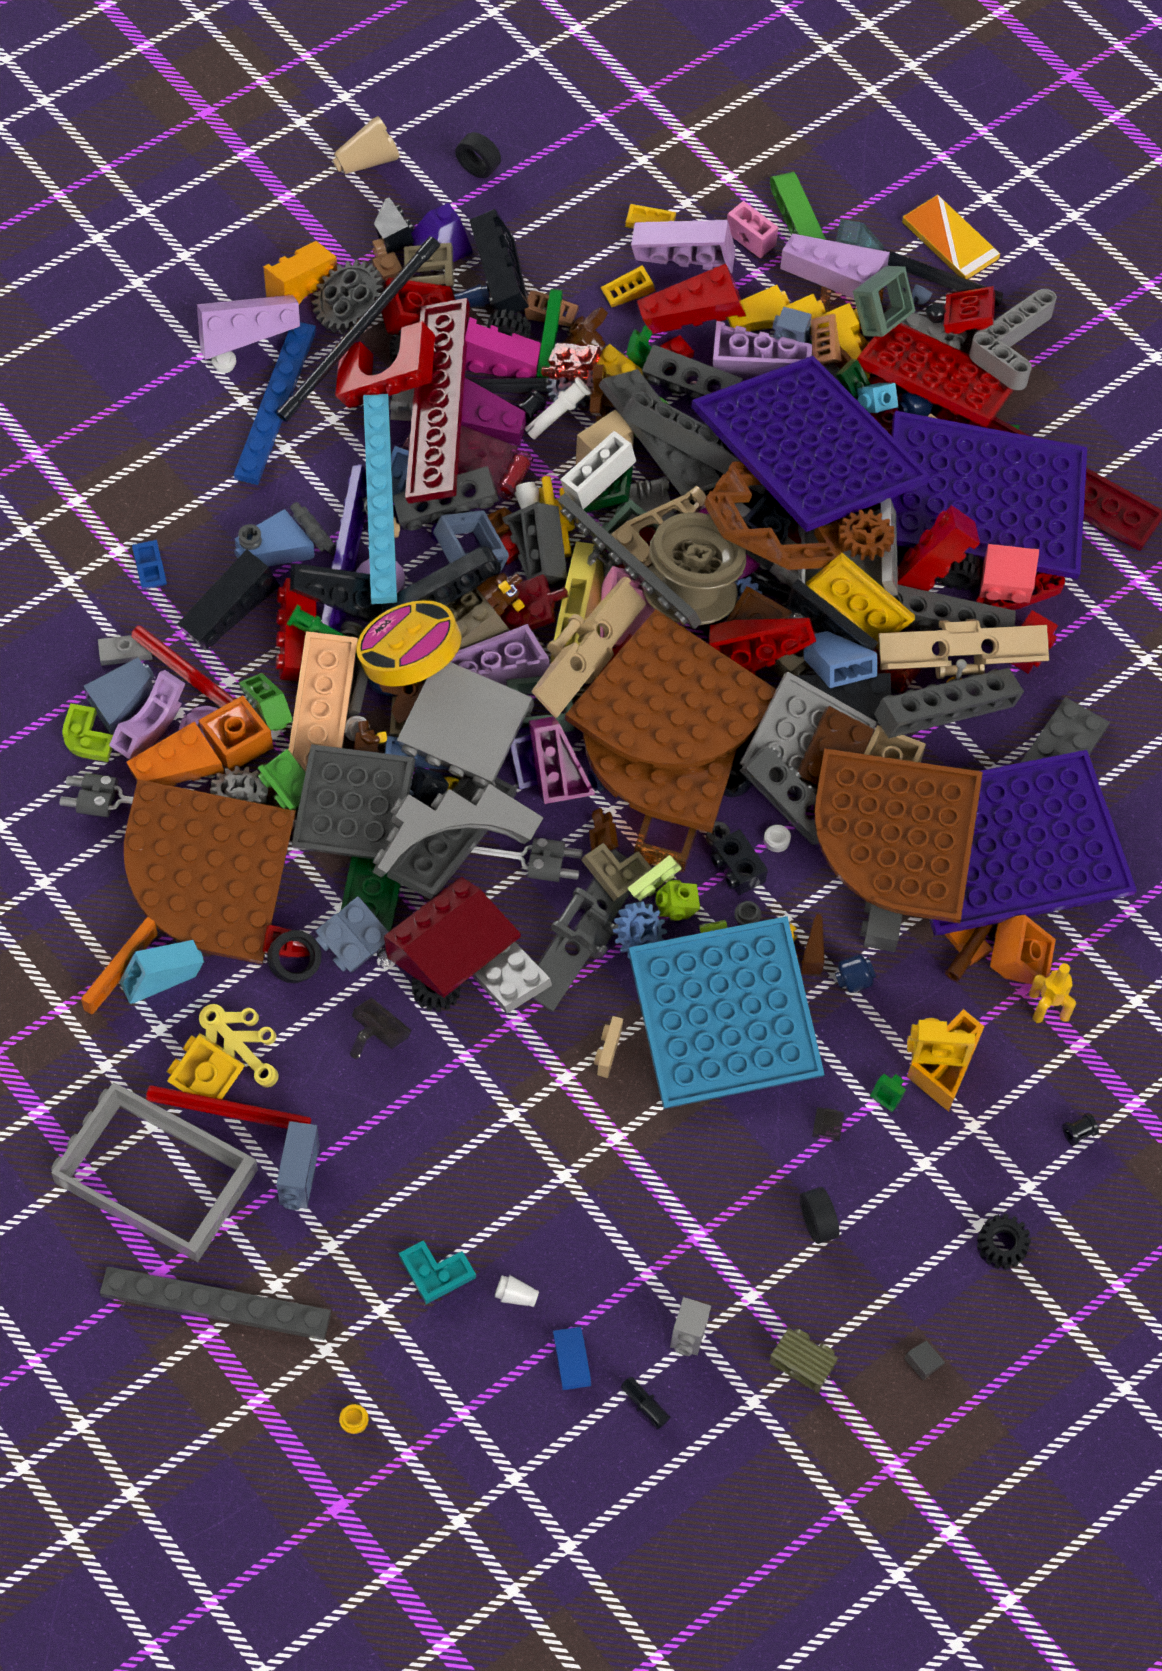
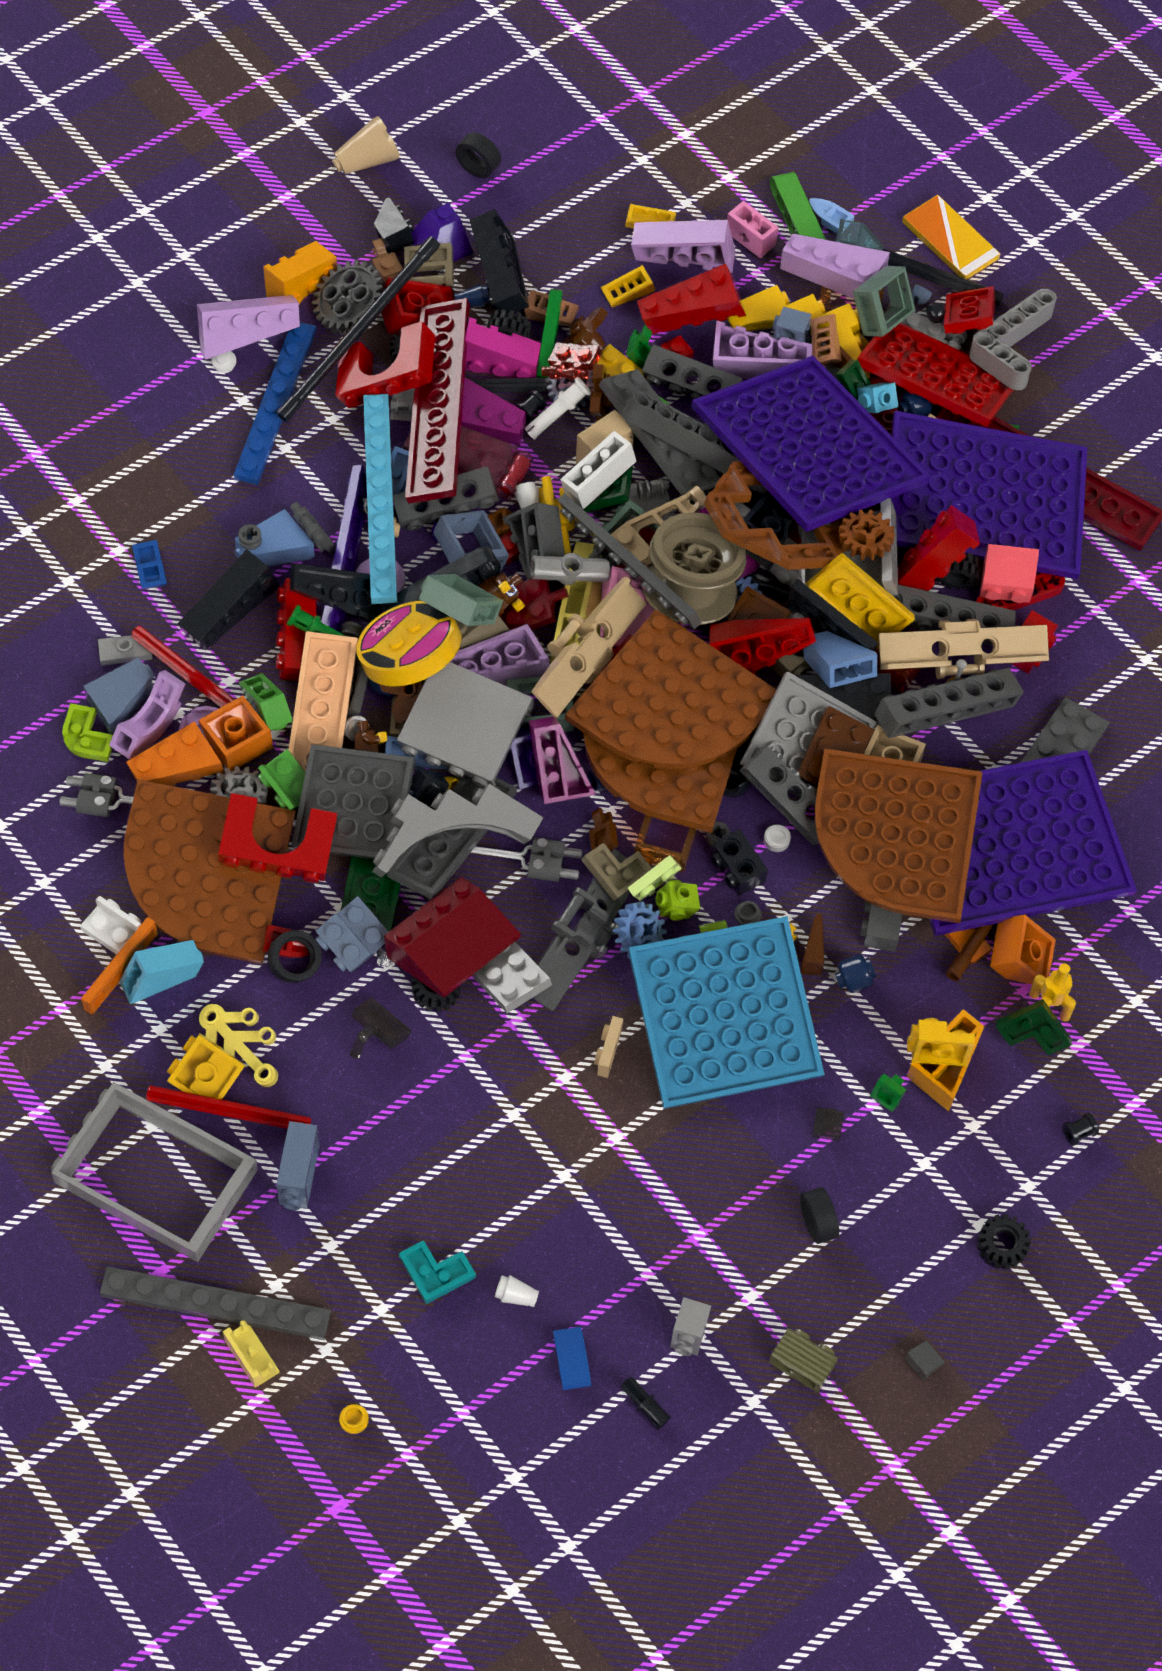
none -> white bracket [80,896,142,954]
none -> red arch [218,793,337,883]
none -> light yellow hinge [223,1320,280,1388]
none -> sand green window [419,574,504,626]
none -> light grey piece [530,553,610,585]
none -> light blue plate [809,198,854,236]
none -> dark green plate [996,999,1072,1056]

